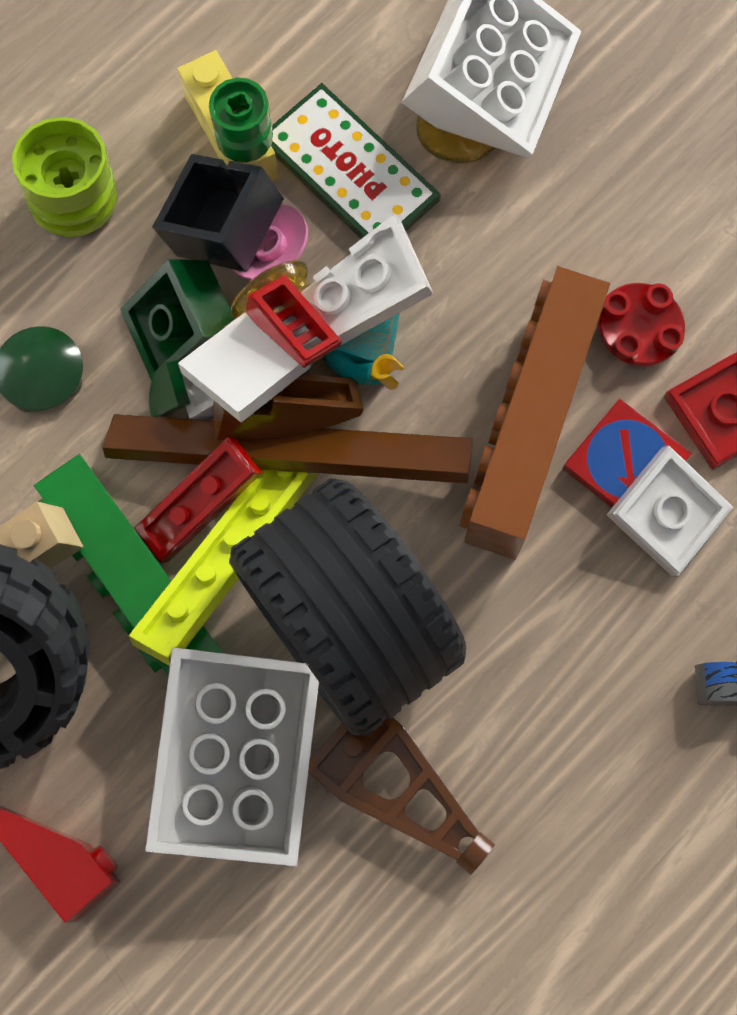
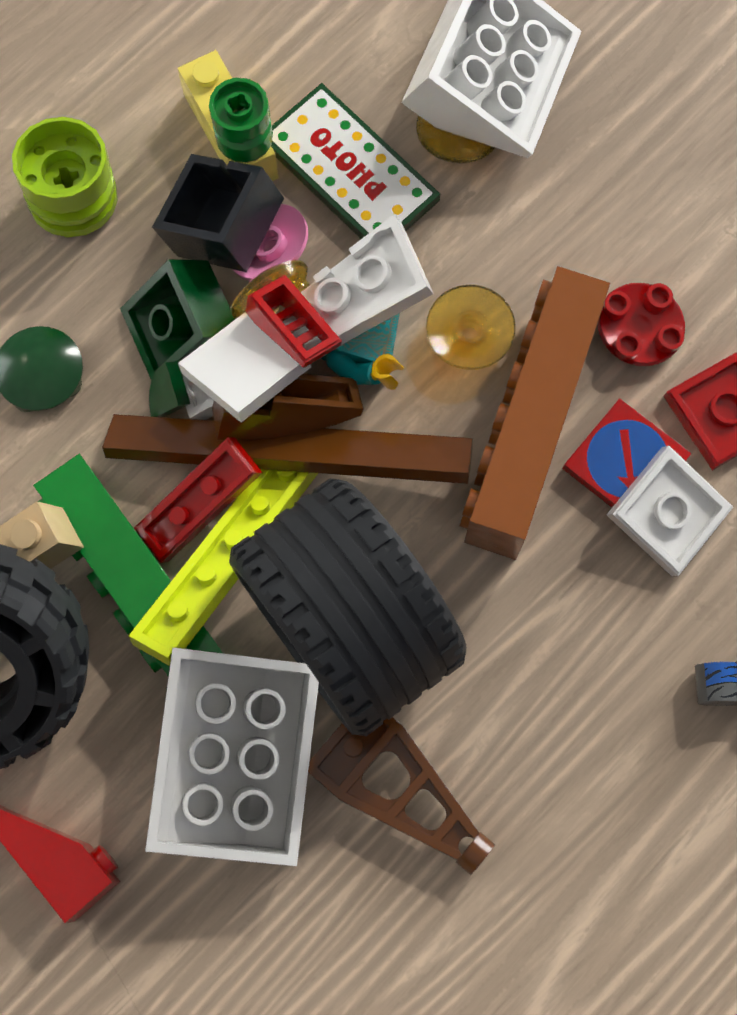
none -> clear yellow dish [426,285,516,370]

